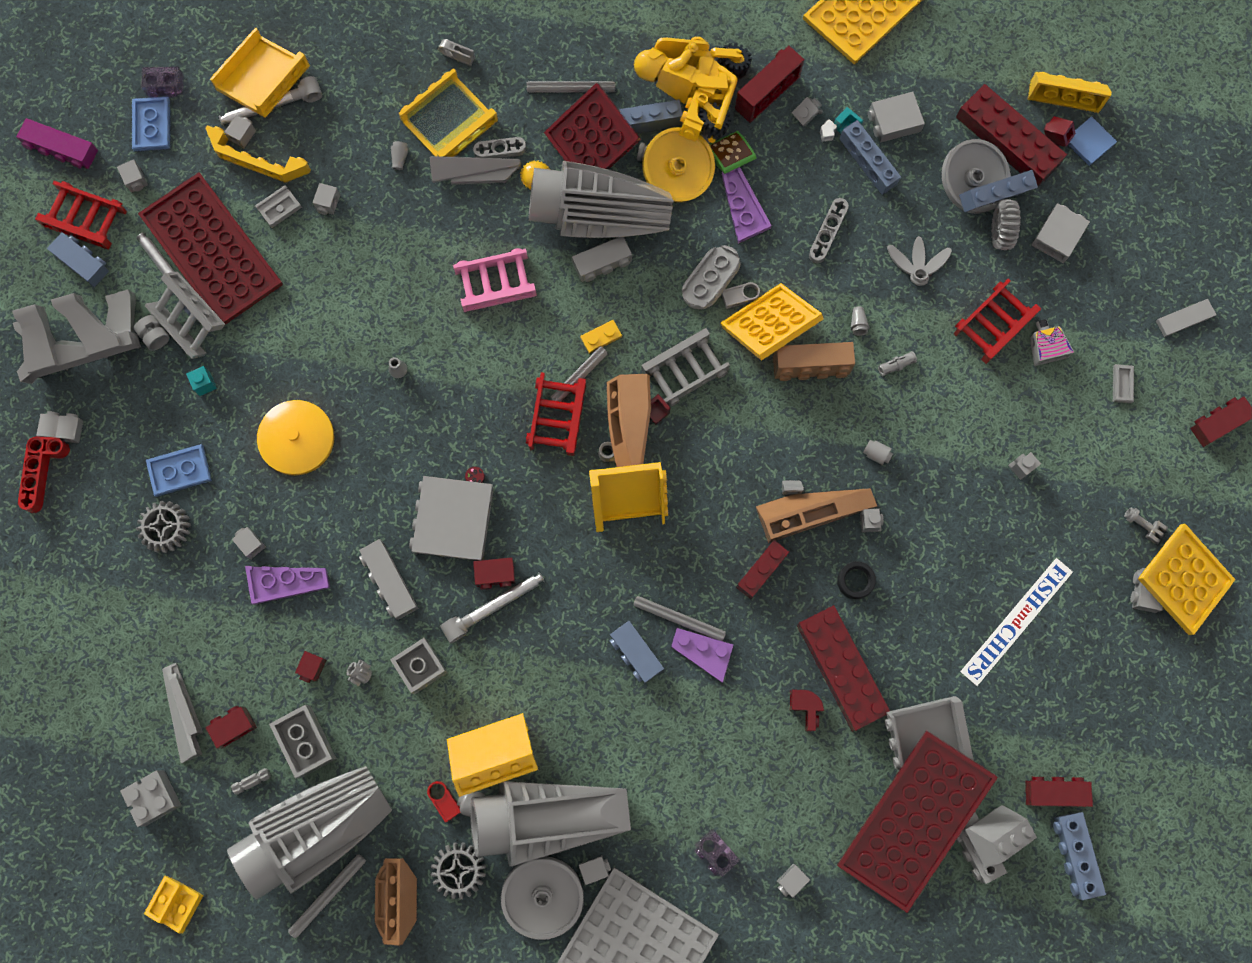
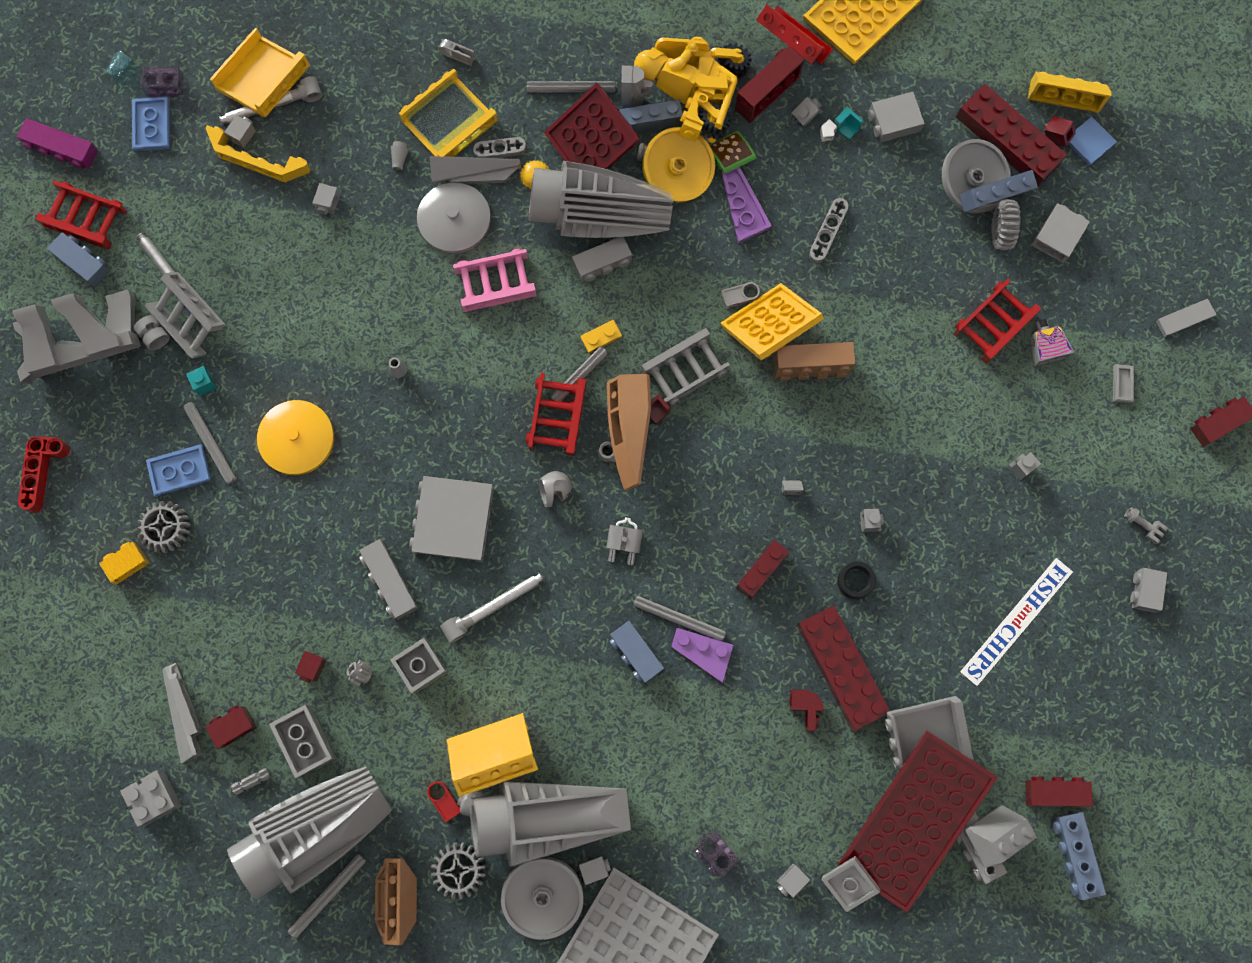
light grey brick [36,411,83,443] -> none
light grey brick [117,159,148,192] -> none
dark red plate [138,172,283,325] -> none
yellow slope [144,876,204,933] -> none
light grey brick [232,527,266,559] -> none
medium lavender wing [245,566,330,605] -> none
light grey plate [255,185,302,228] -> none
dark red tile [465,467,485,483] -> none
dark red brick [473,558,516,590] -> none
yellow panel [589,462,668,532] -> none
light grey tile [682,245,741,310] -> none
medium nougat wedge [756,488,877,543] -> none
sand blue brick [839,120,901,195] -> none
light grey cone [851,306,869,336] -> none
light grey brick [863,440,893,465] -> none
light grey pin [878,351,917,376] -> none
light grey plant [887,236,952,286] -> none
yellow plate [1138,524,1235,635] -> none
none -> yellow brick [99,542,150,585]
none -> clear light blue cone [105,50,132,78]
none -> light grey axle [183,402,236,484]
none -> light grey dish [417,183,491,254]
none -> light grey helmet [539,471,572,507]
none -> light grey piece [606,517,643,565]
none -> light grey piece [621,65,653,108]
none -> red fence [756,4,833,64]
none -> light grey plate [822,856,880,912]

